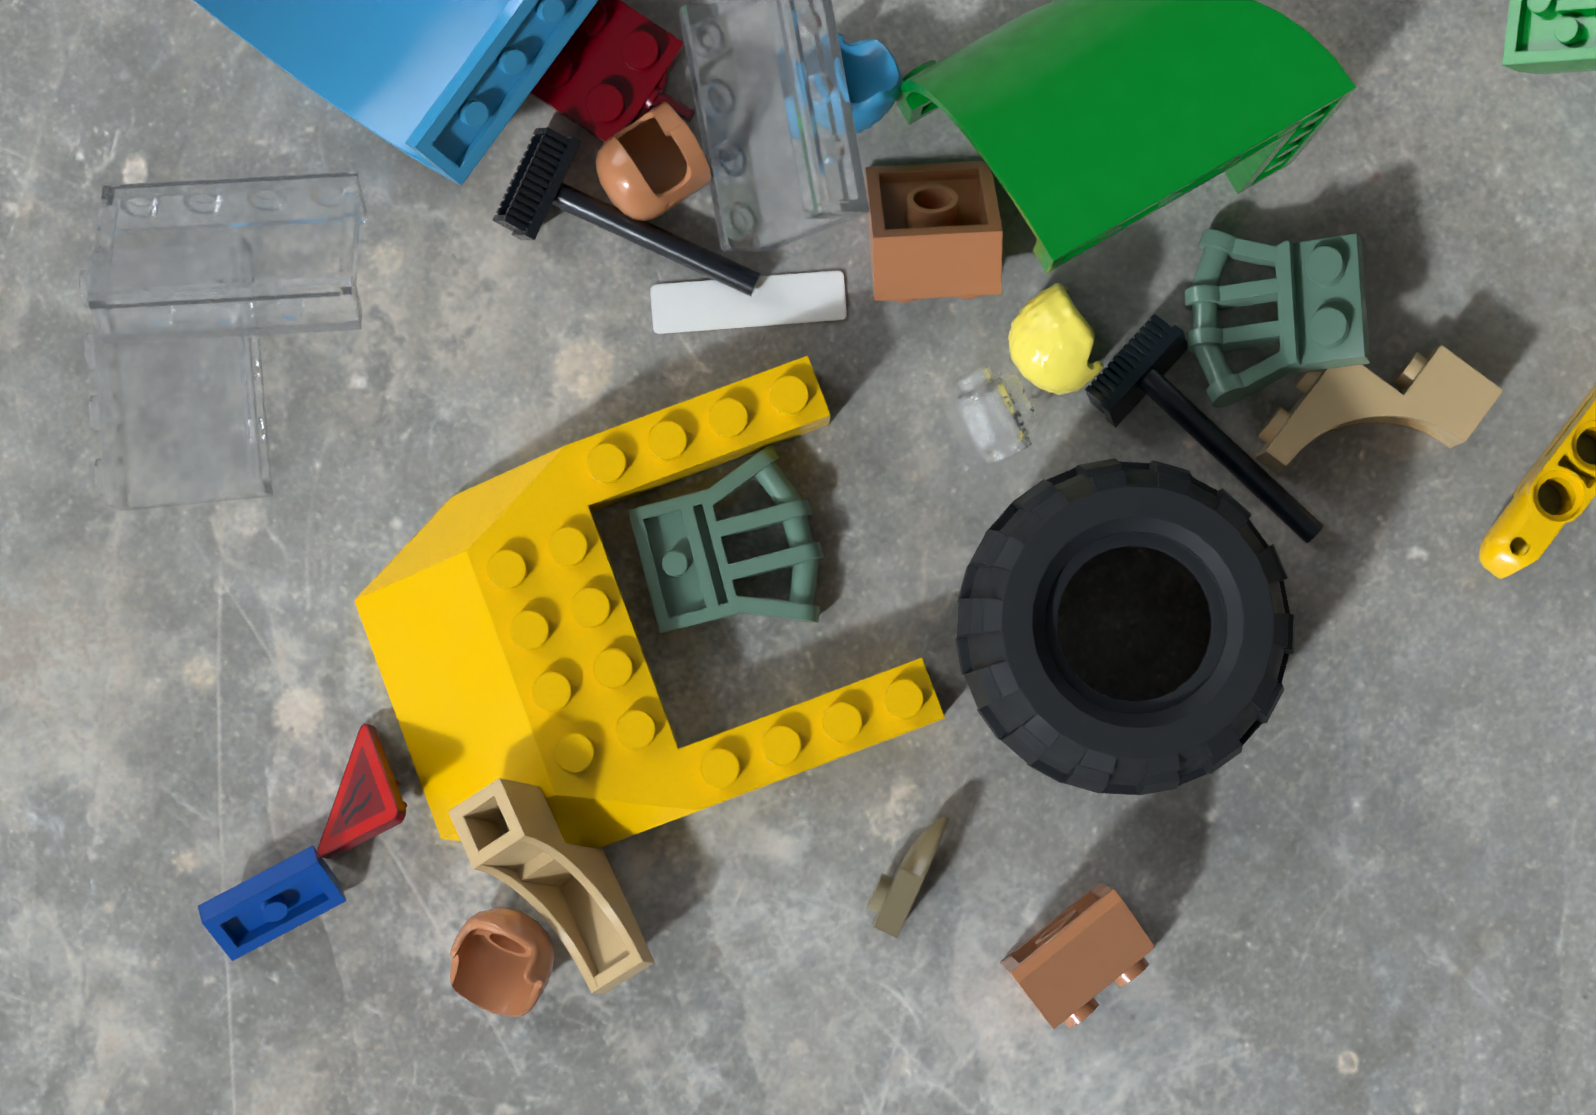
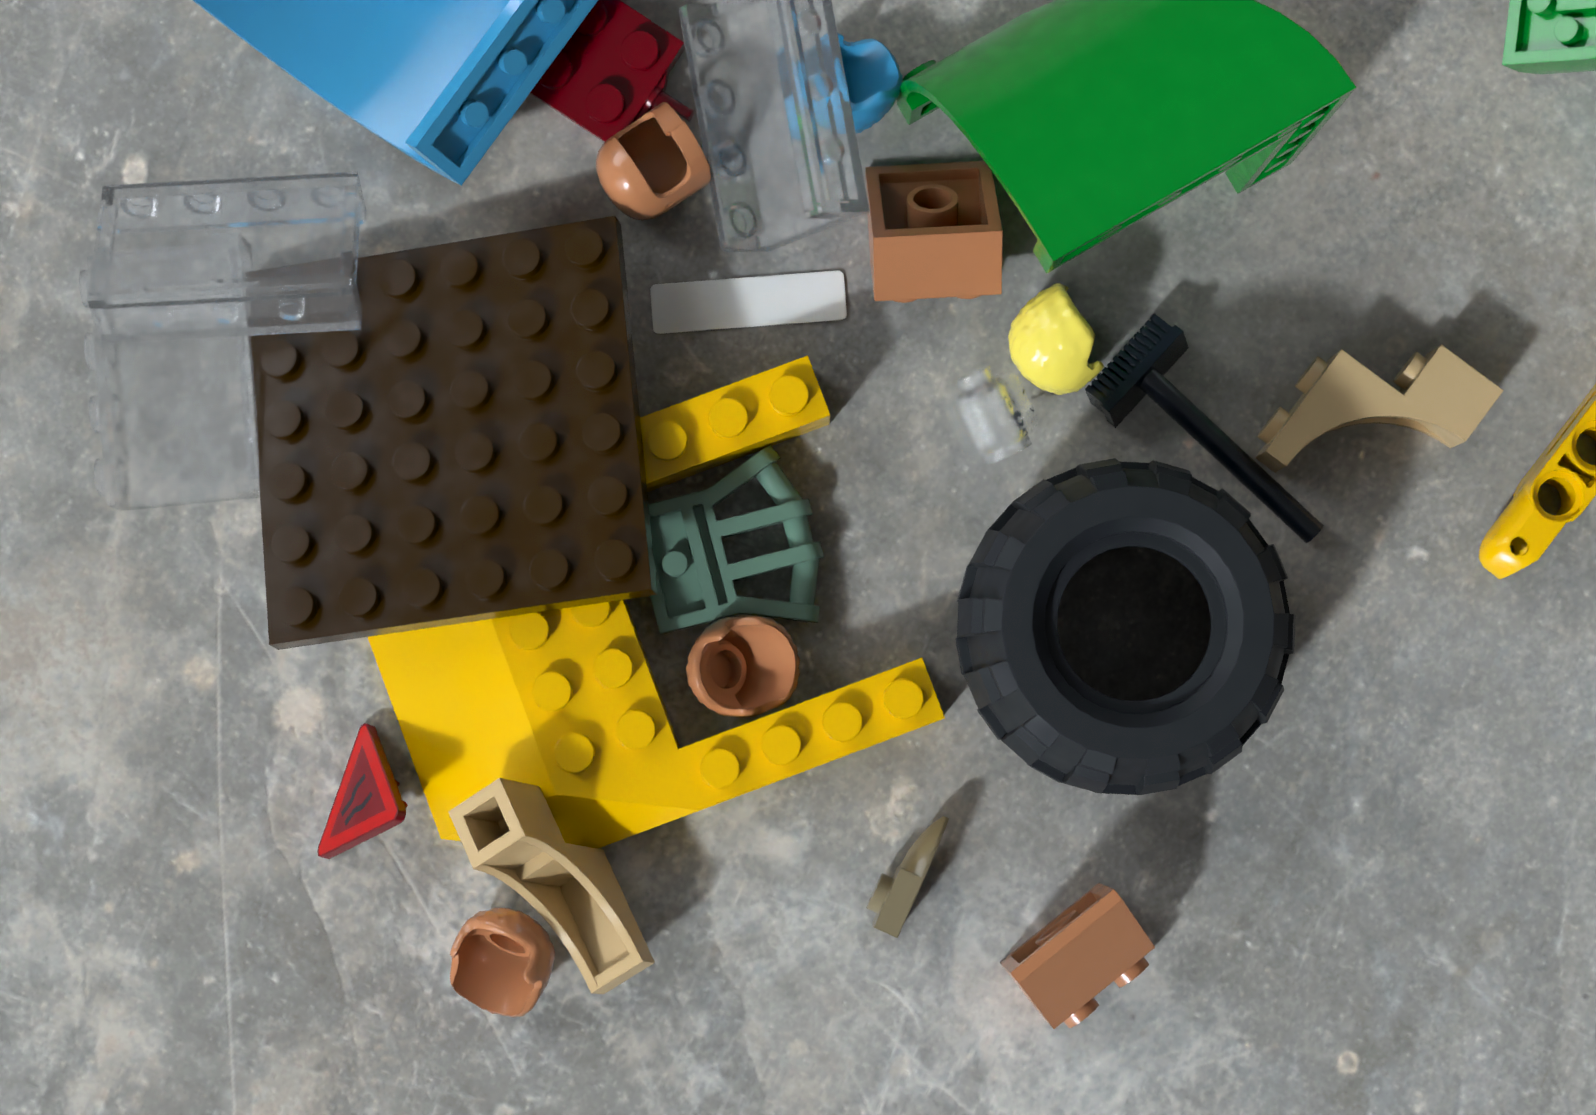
blue plate [198,845,346,961] -> none
black piece [492,127,761,296] -> none
sand green plate [1185,229,1370,408] -> none
none -> dark brown plate [247,216,657,650]
none -> nougat hair [686,615,800,718]

